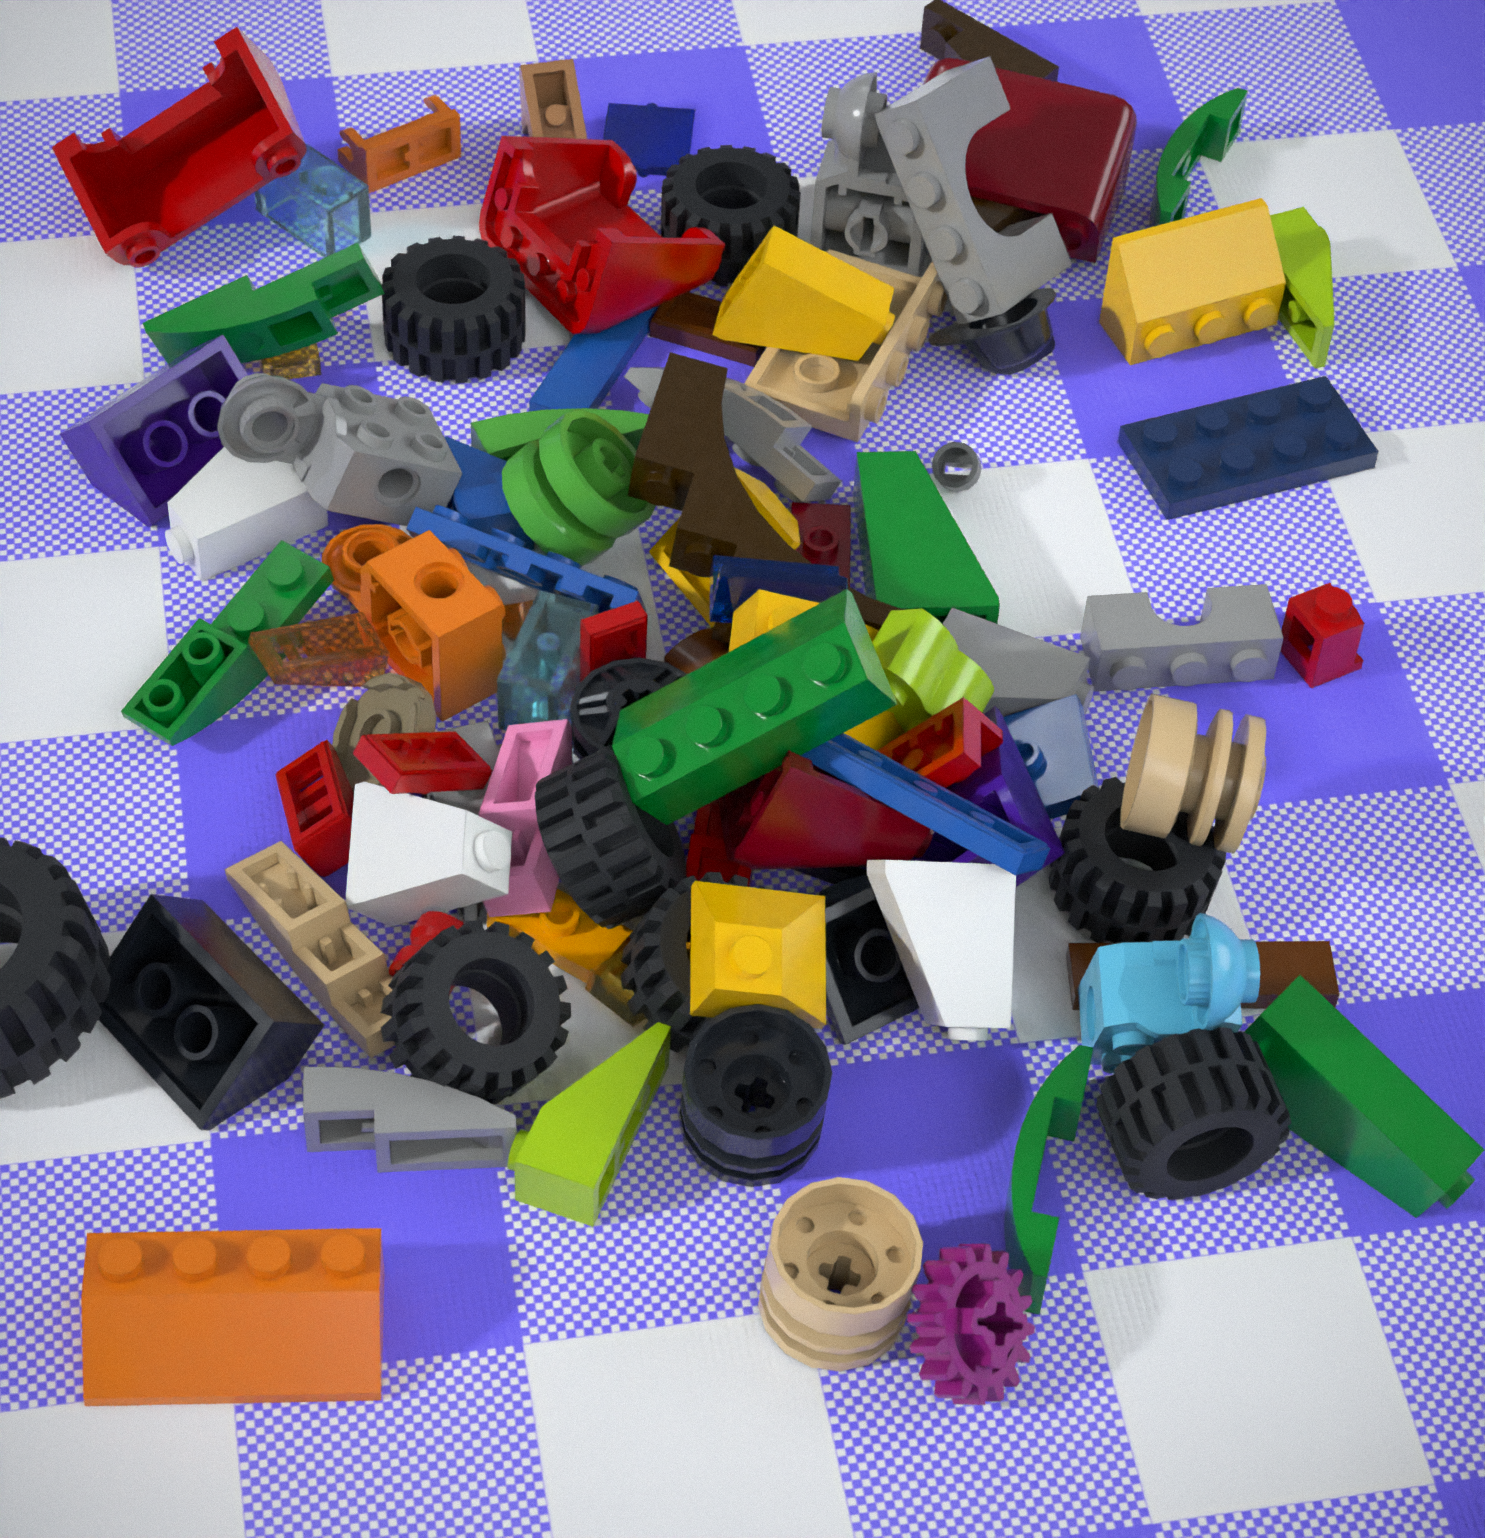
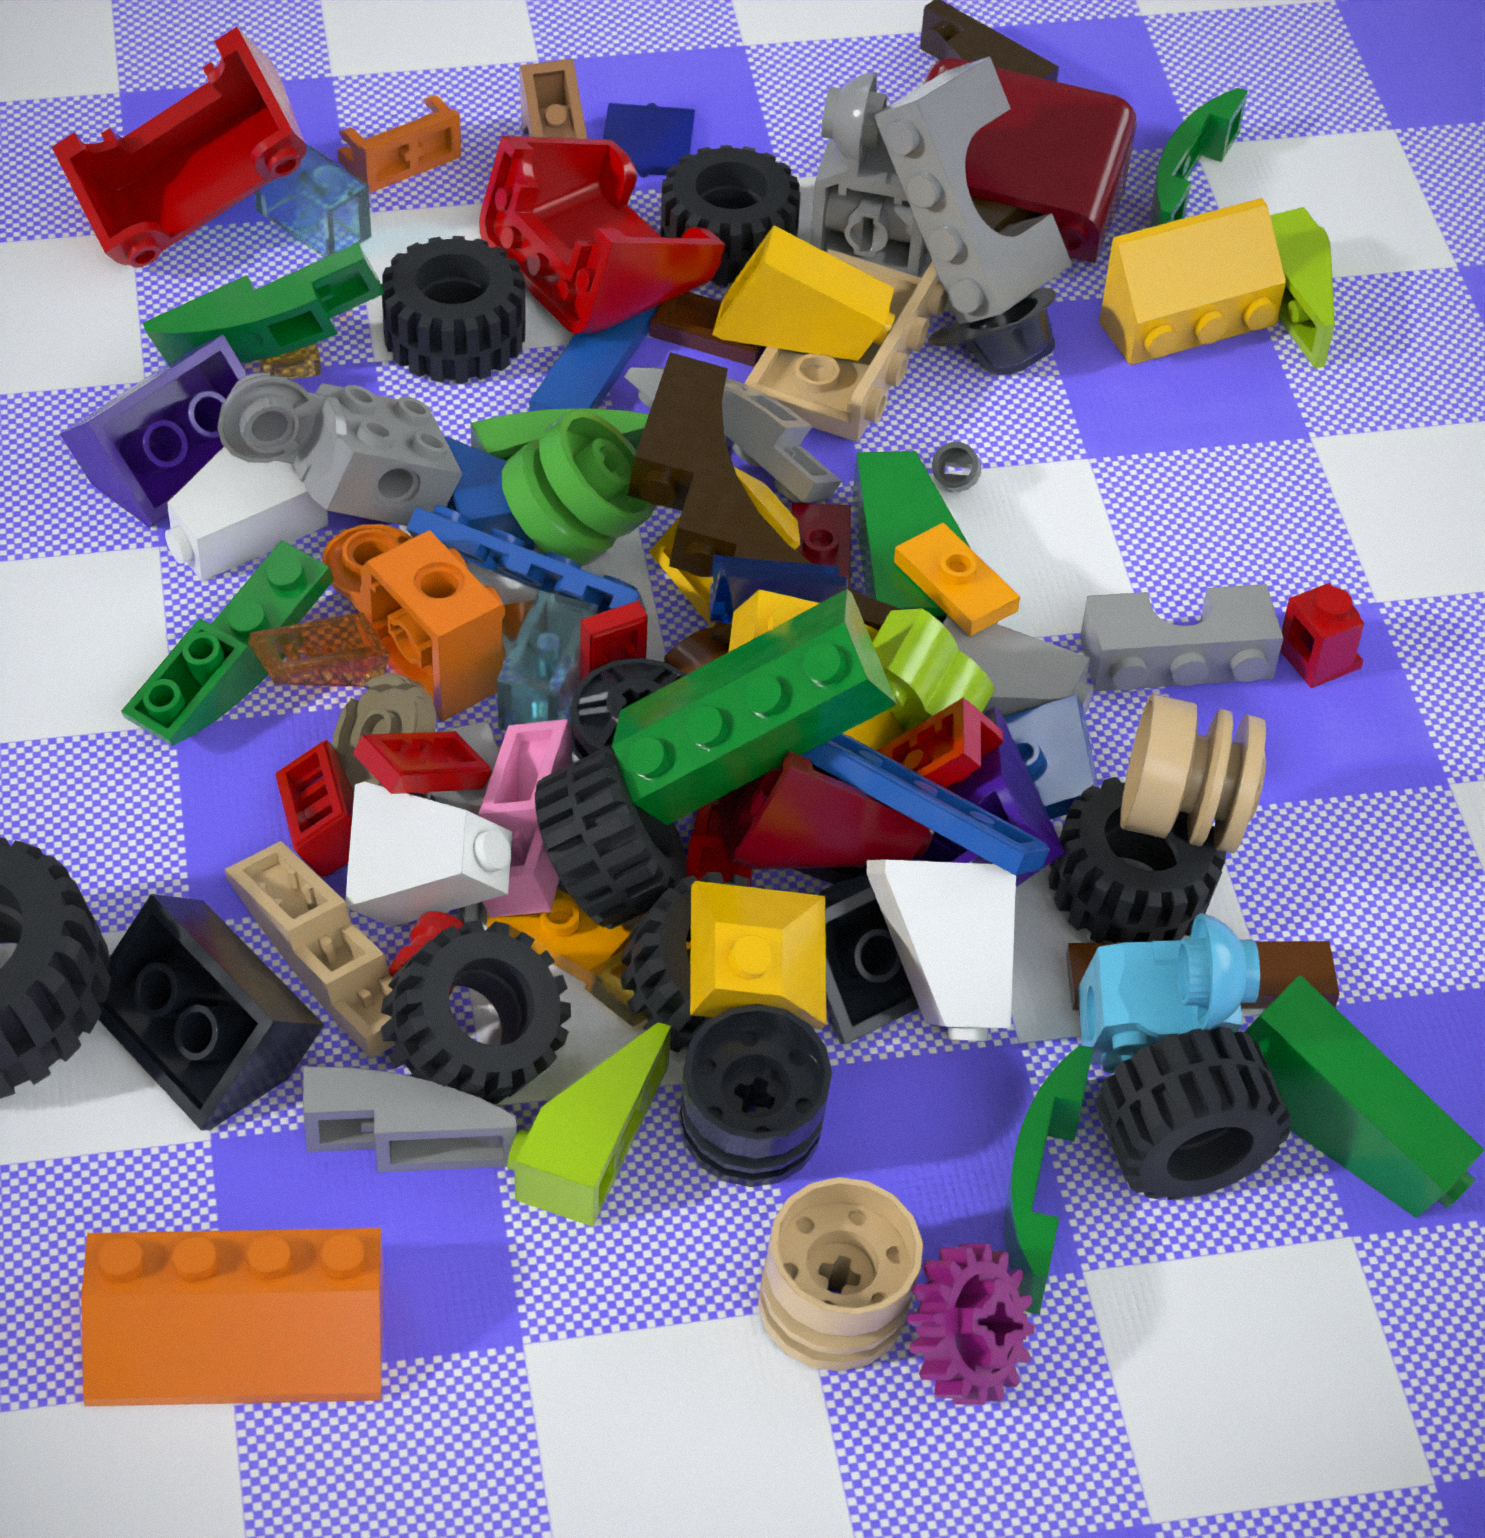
dark blue plate [1118,376,1379,520] -> none
none -> light orange plate [894,523,1020,636]

